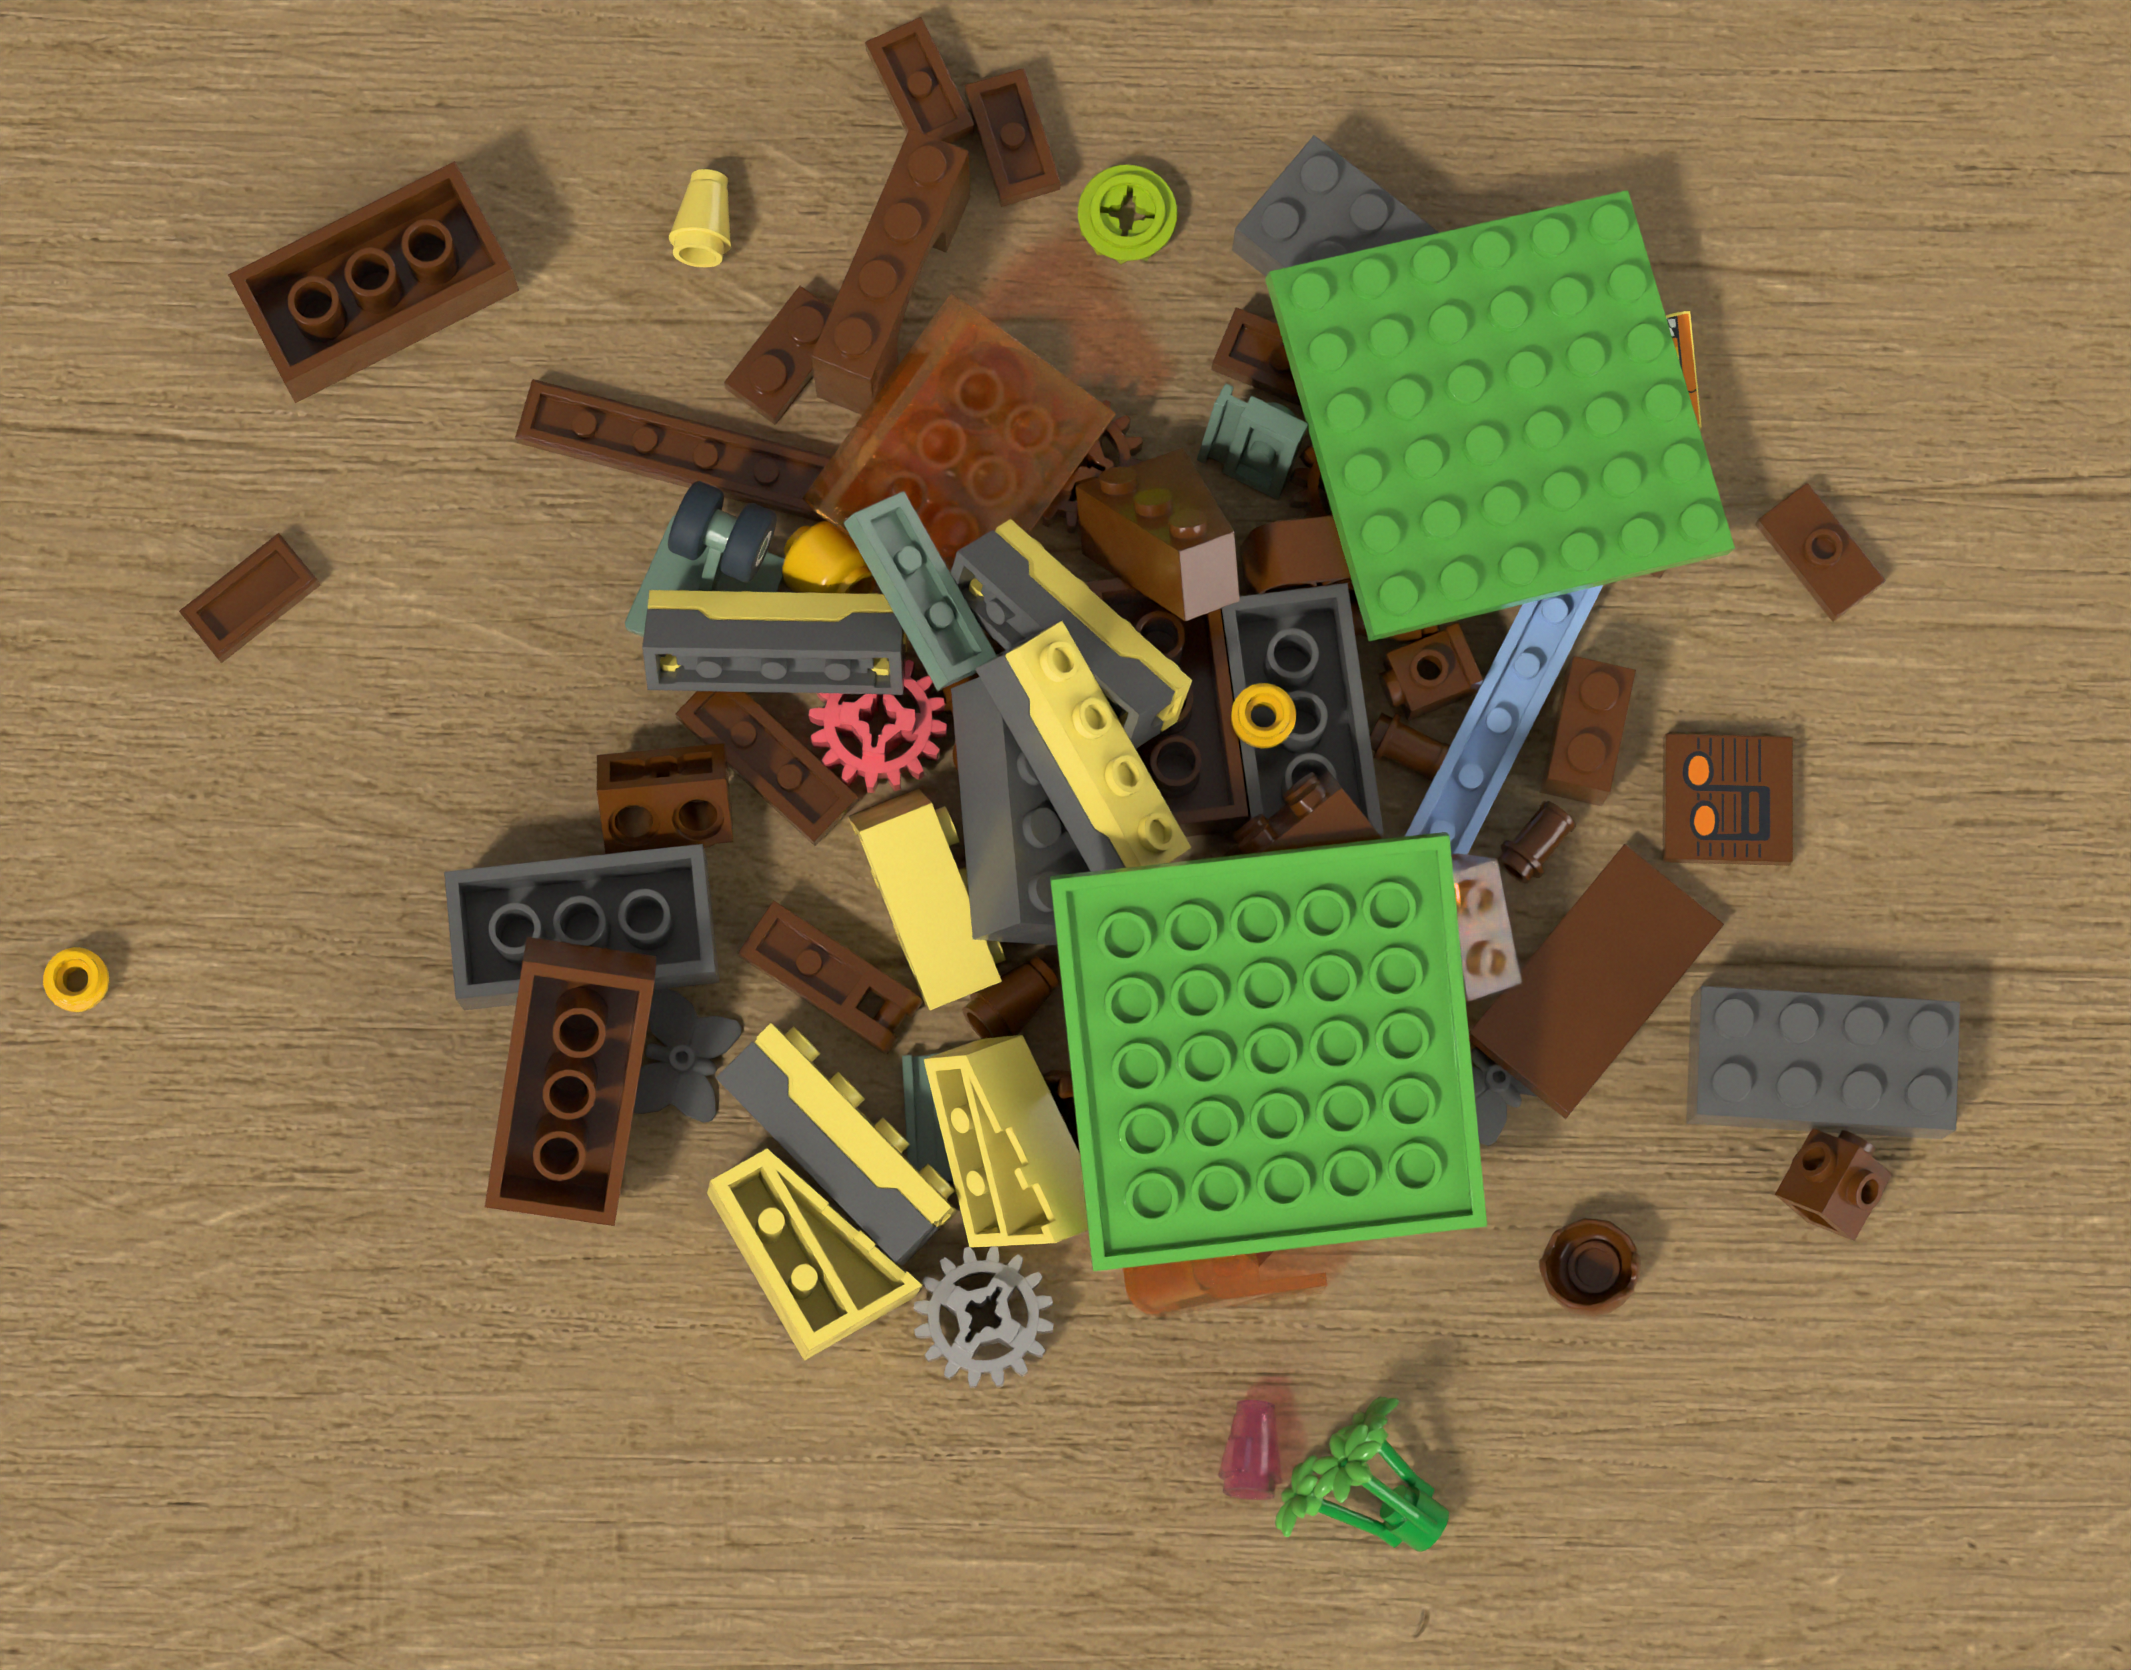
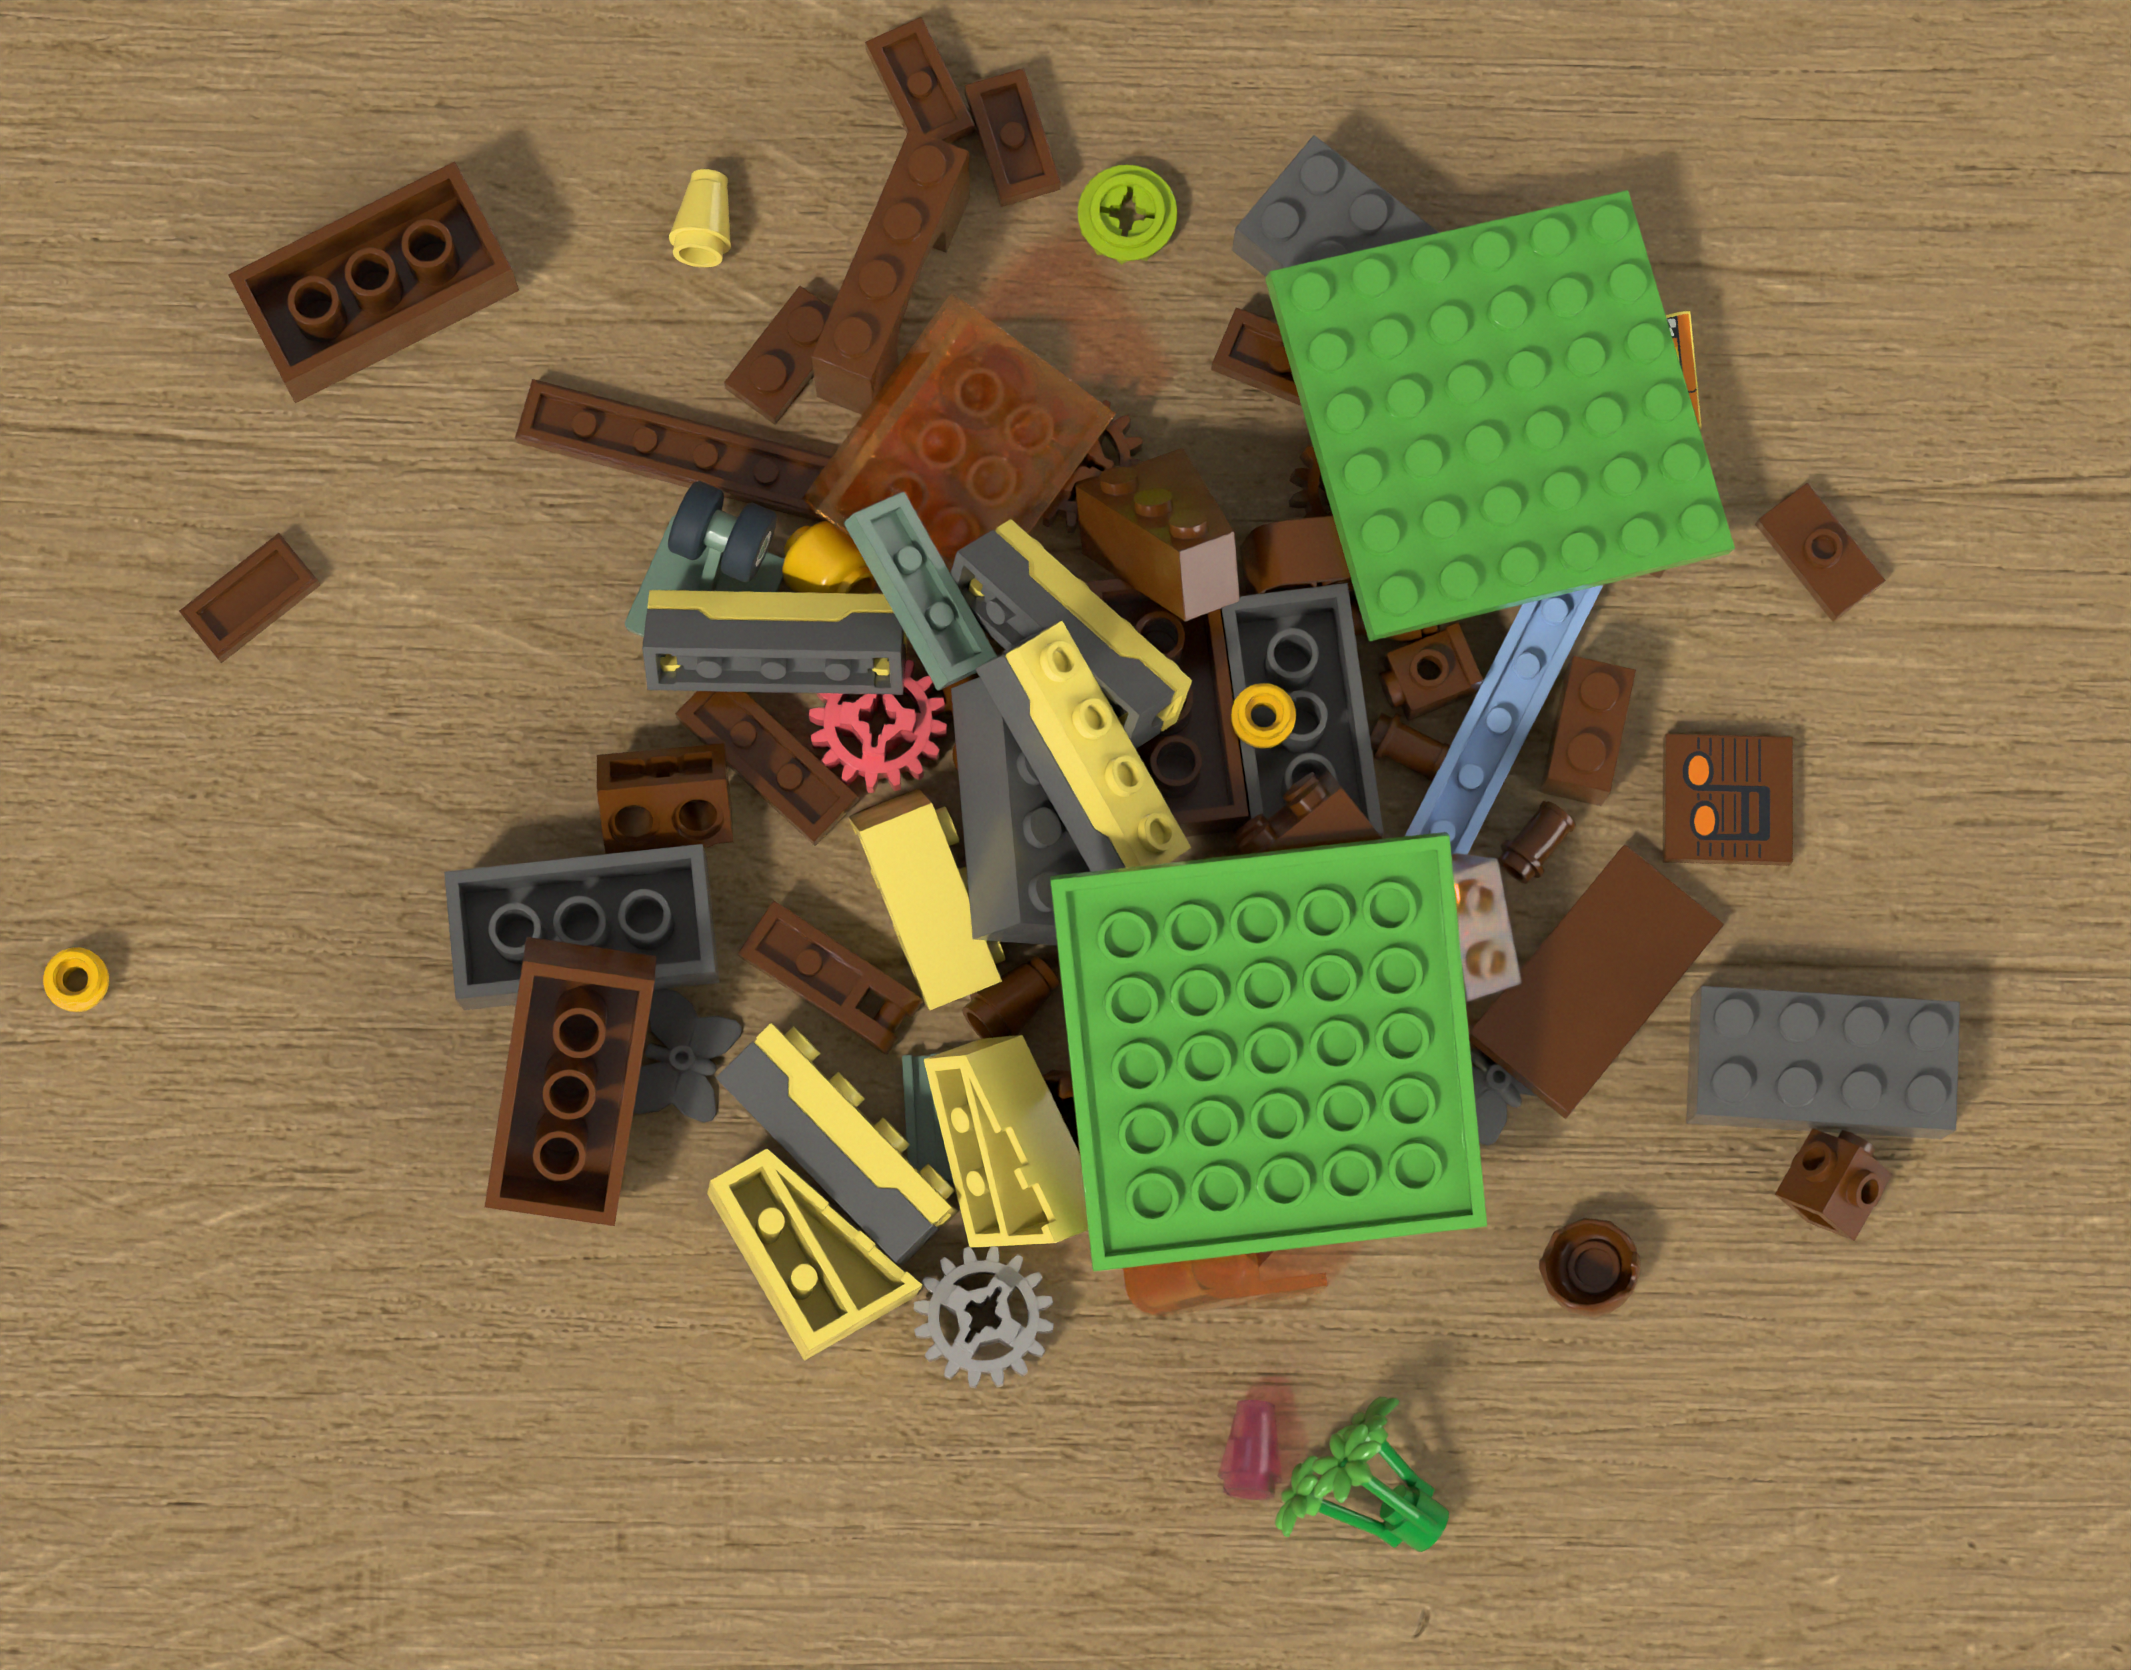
sand green plate [1197,383,1308,500] -> none

